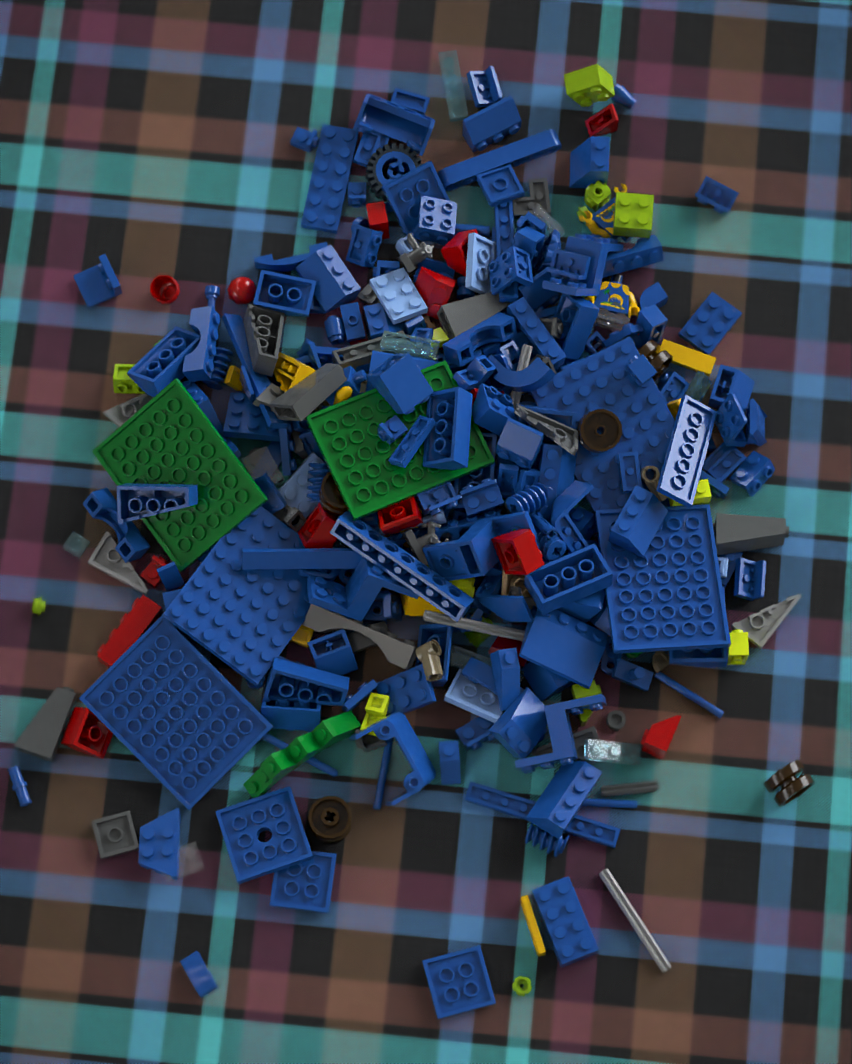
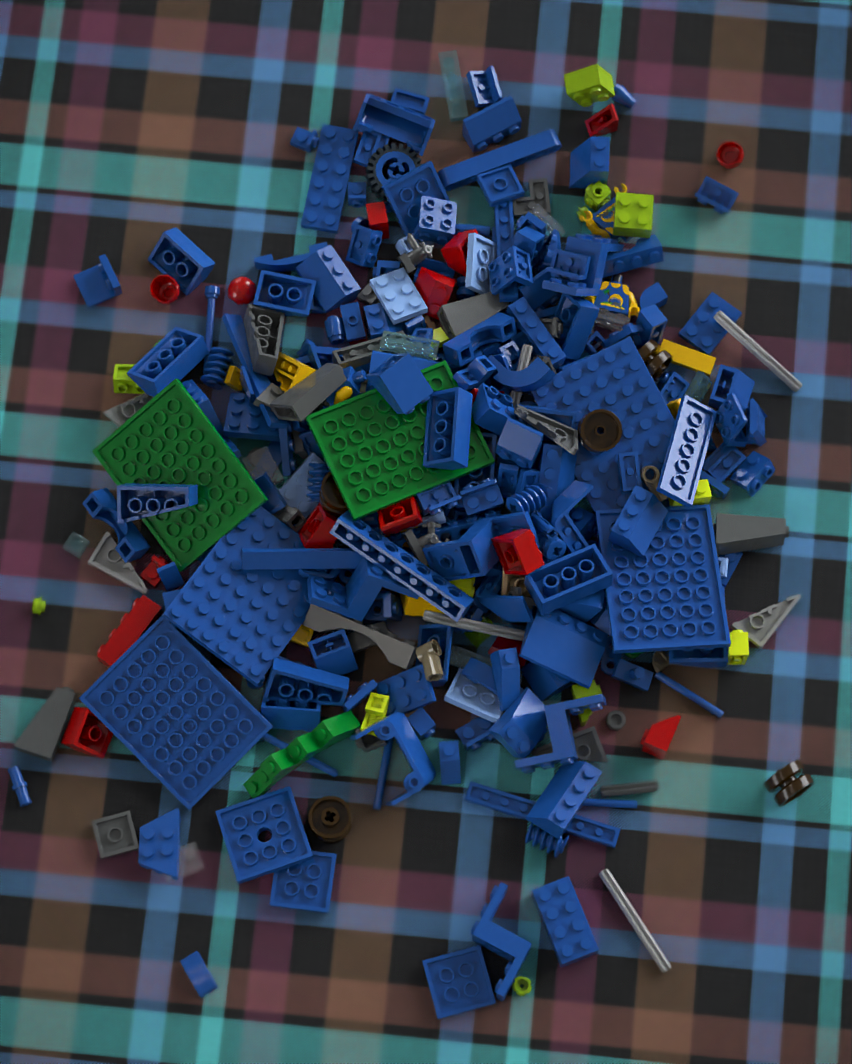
blue arch [182,306,221,382] -> none
blue bracket [377,415,408,445] -> none
blue tile [388,415,436,468] -> none
yellow tile [520,895,546,957] -> none
clear light blue plate [584,739,641,765] -> none
blue brick [626,354,657,387] -> none
blue bracket [733,557,766,601] -> none
none -> blue slope [147,227,216,296]
none -> blue brick [407,707,436,740]
none -> blue bracket [471,882,532,1002]
none -> light grey axle [714,311,802,392]
none -> red hair [716,141,744,169]

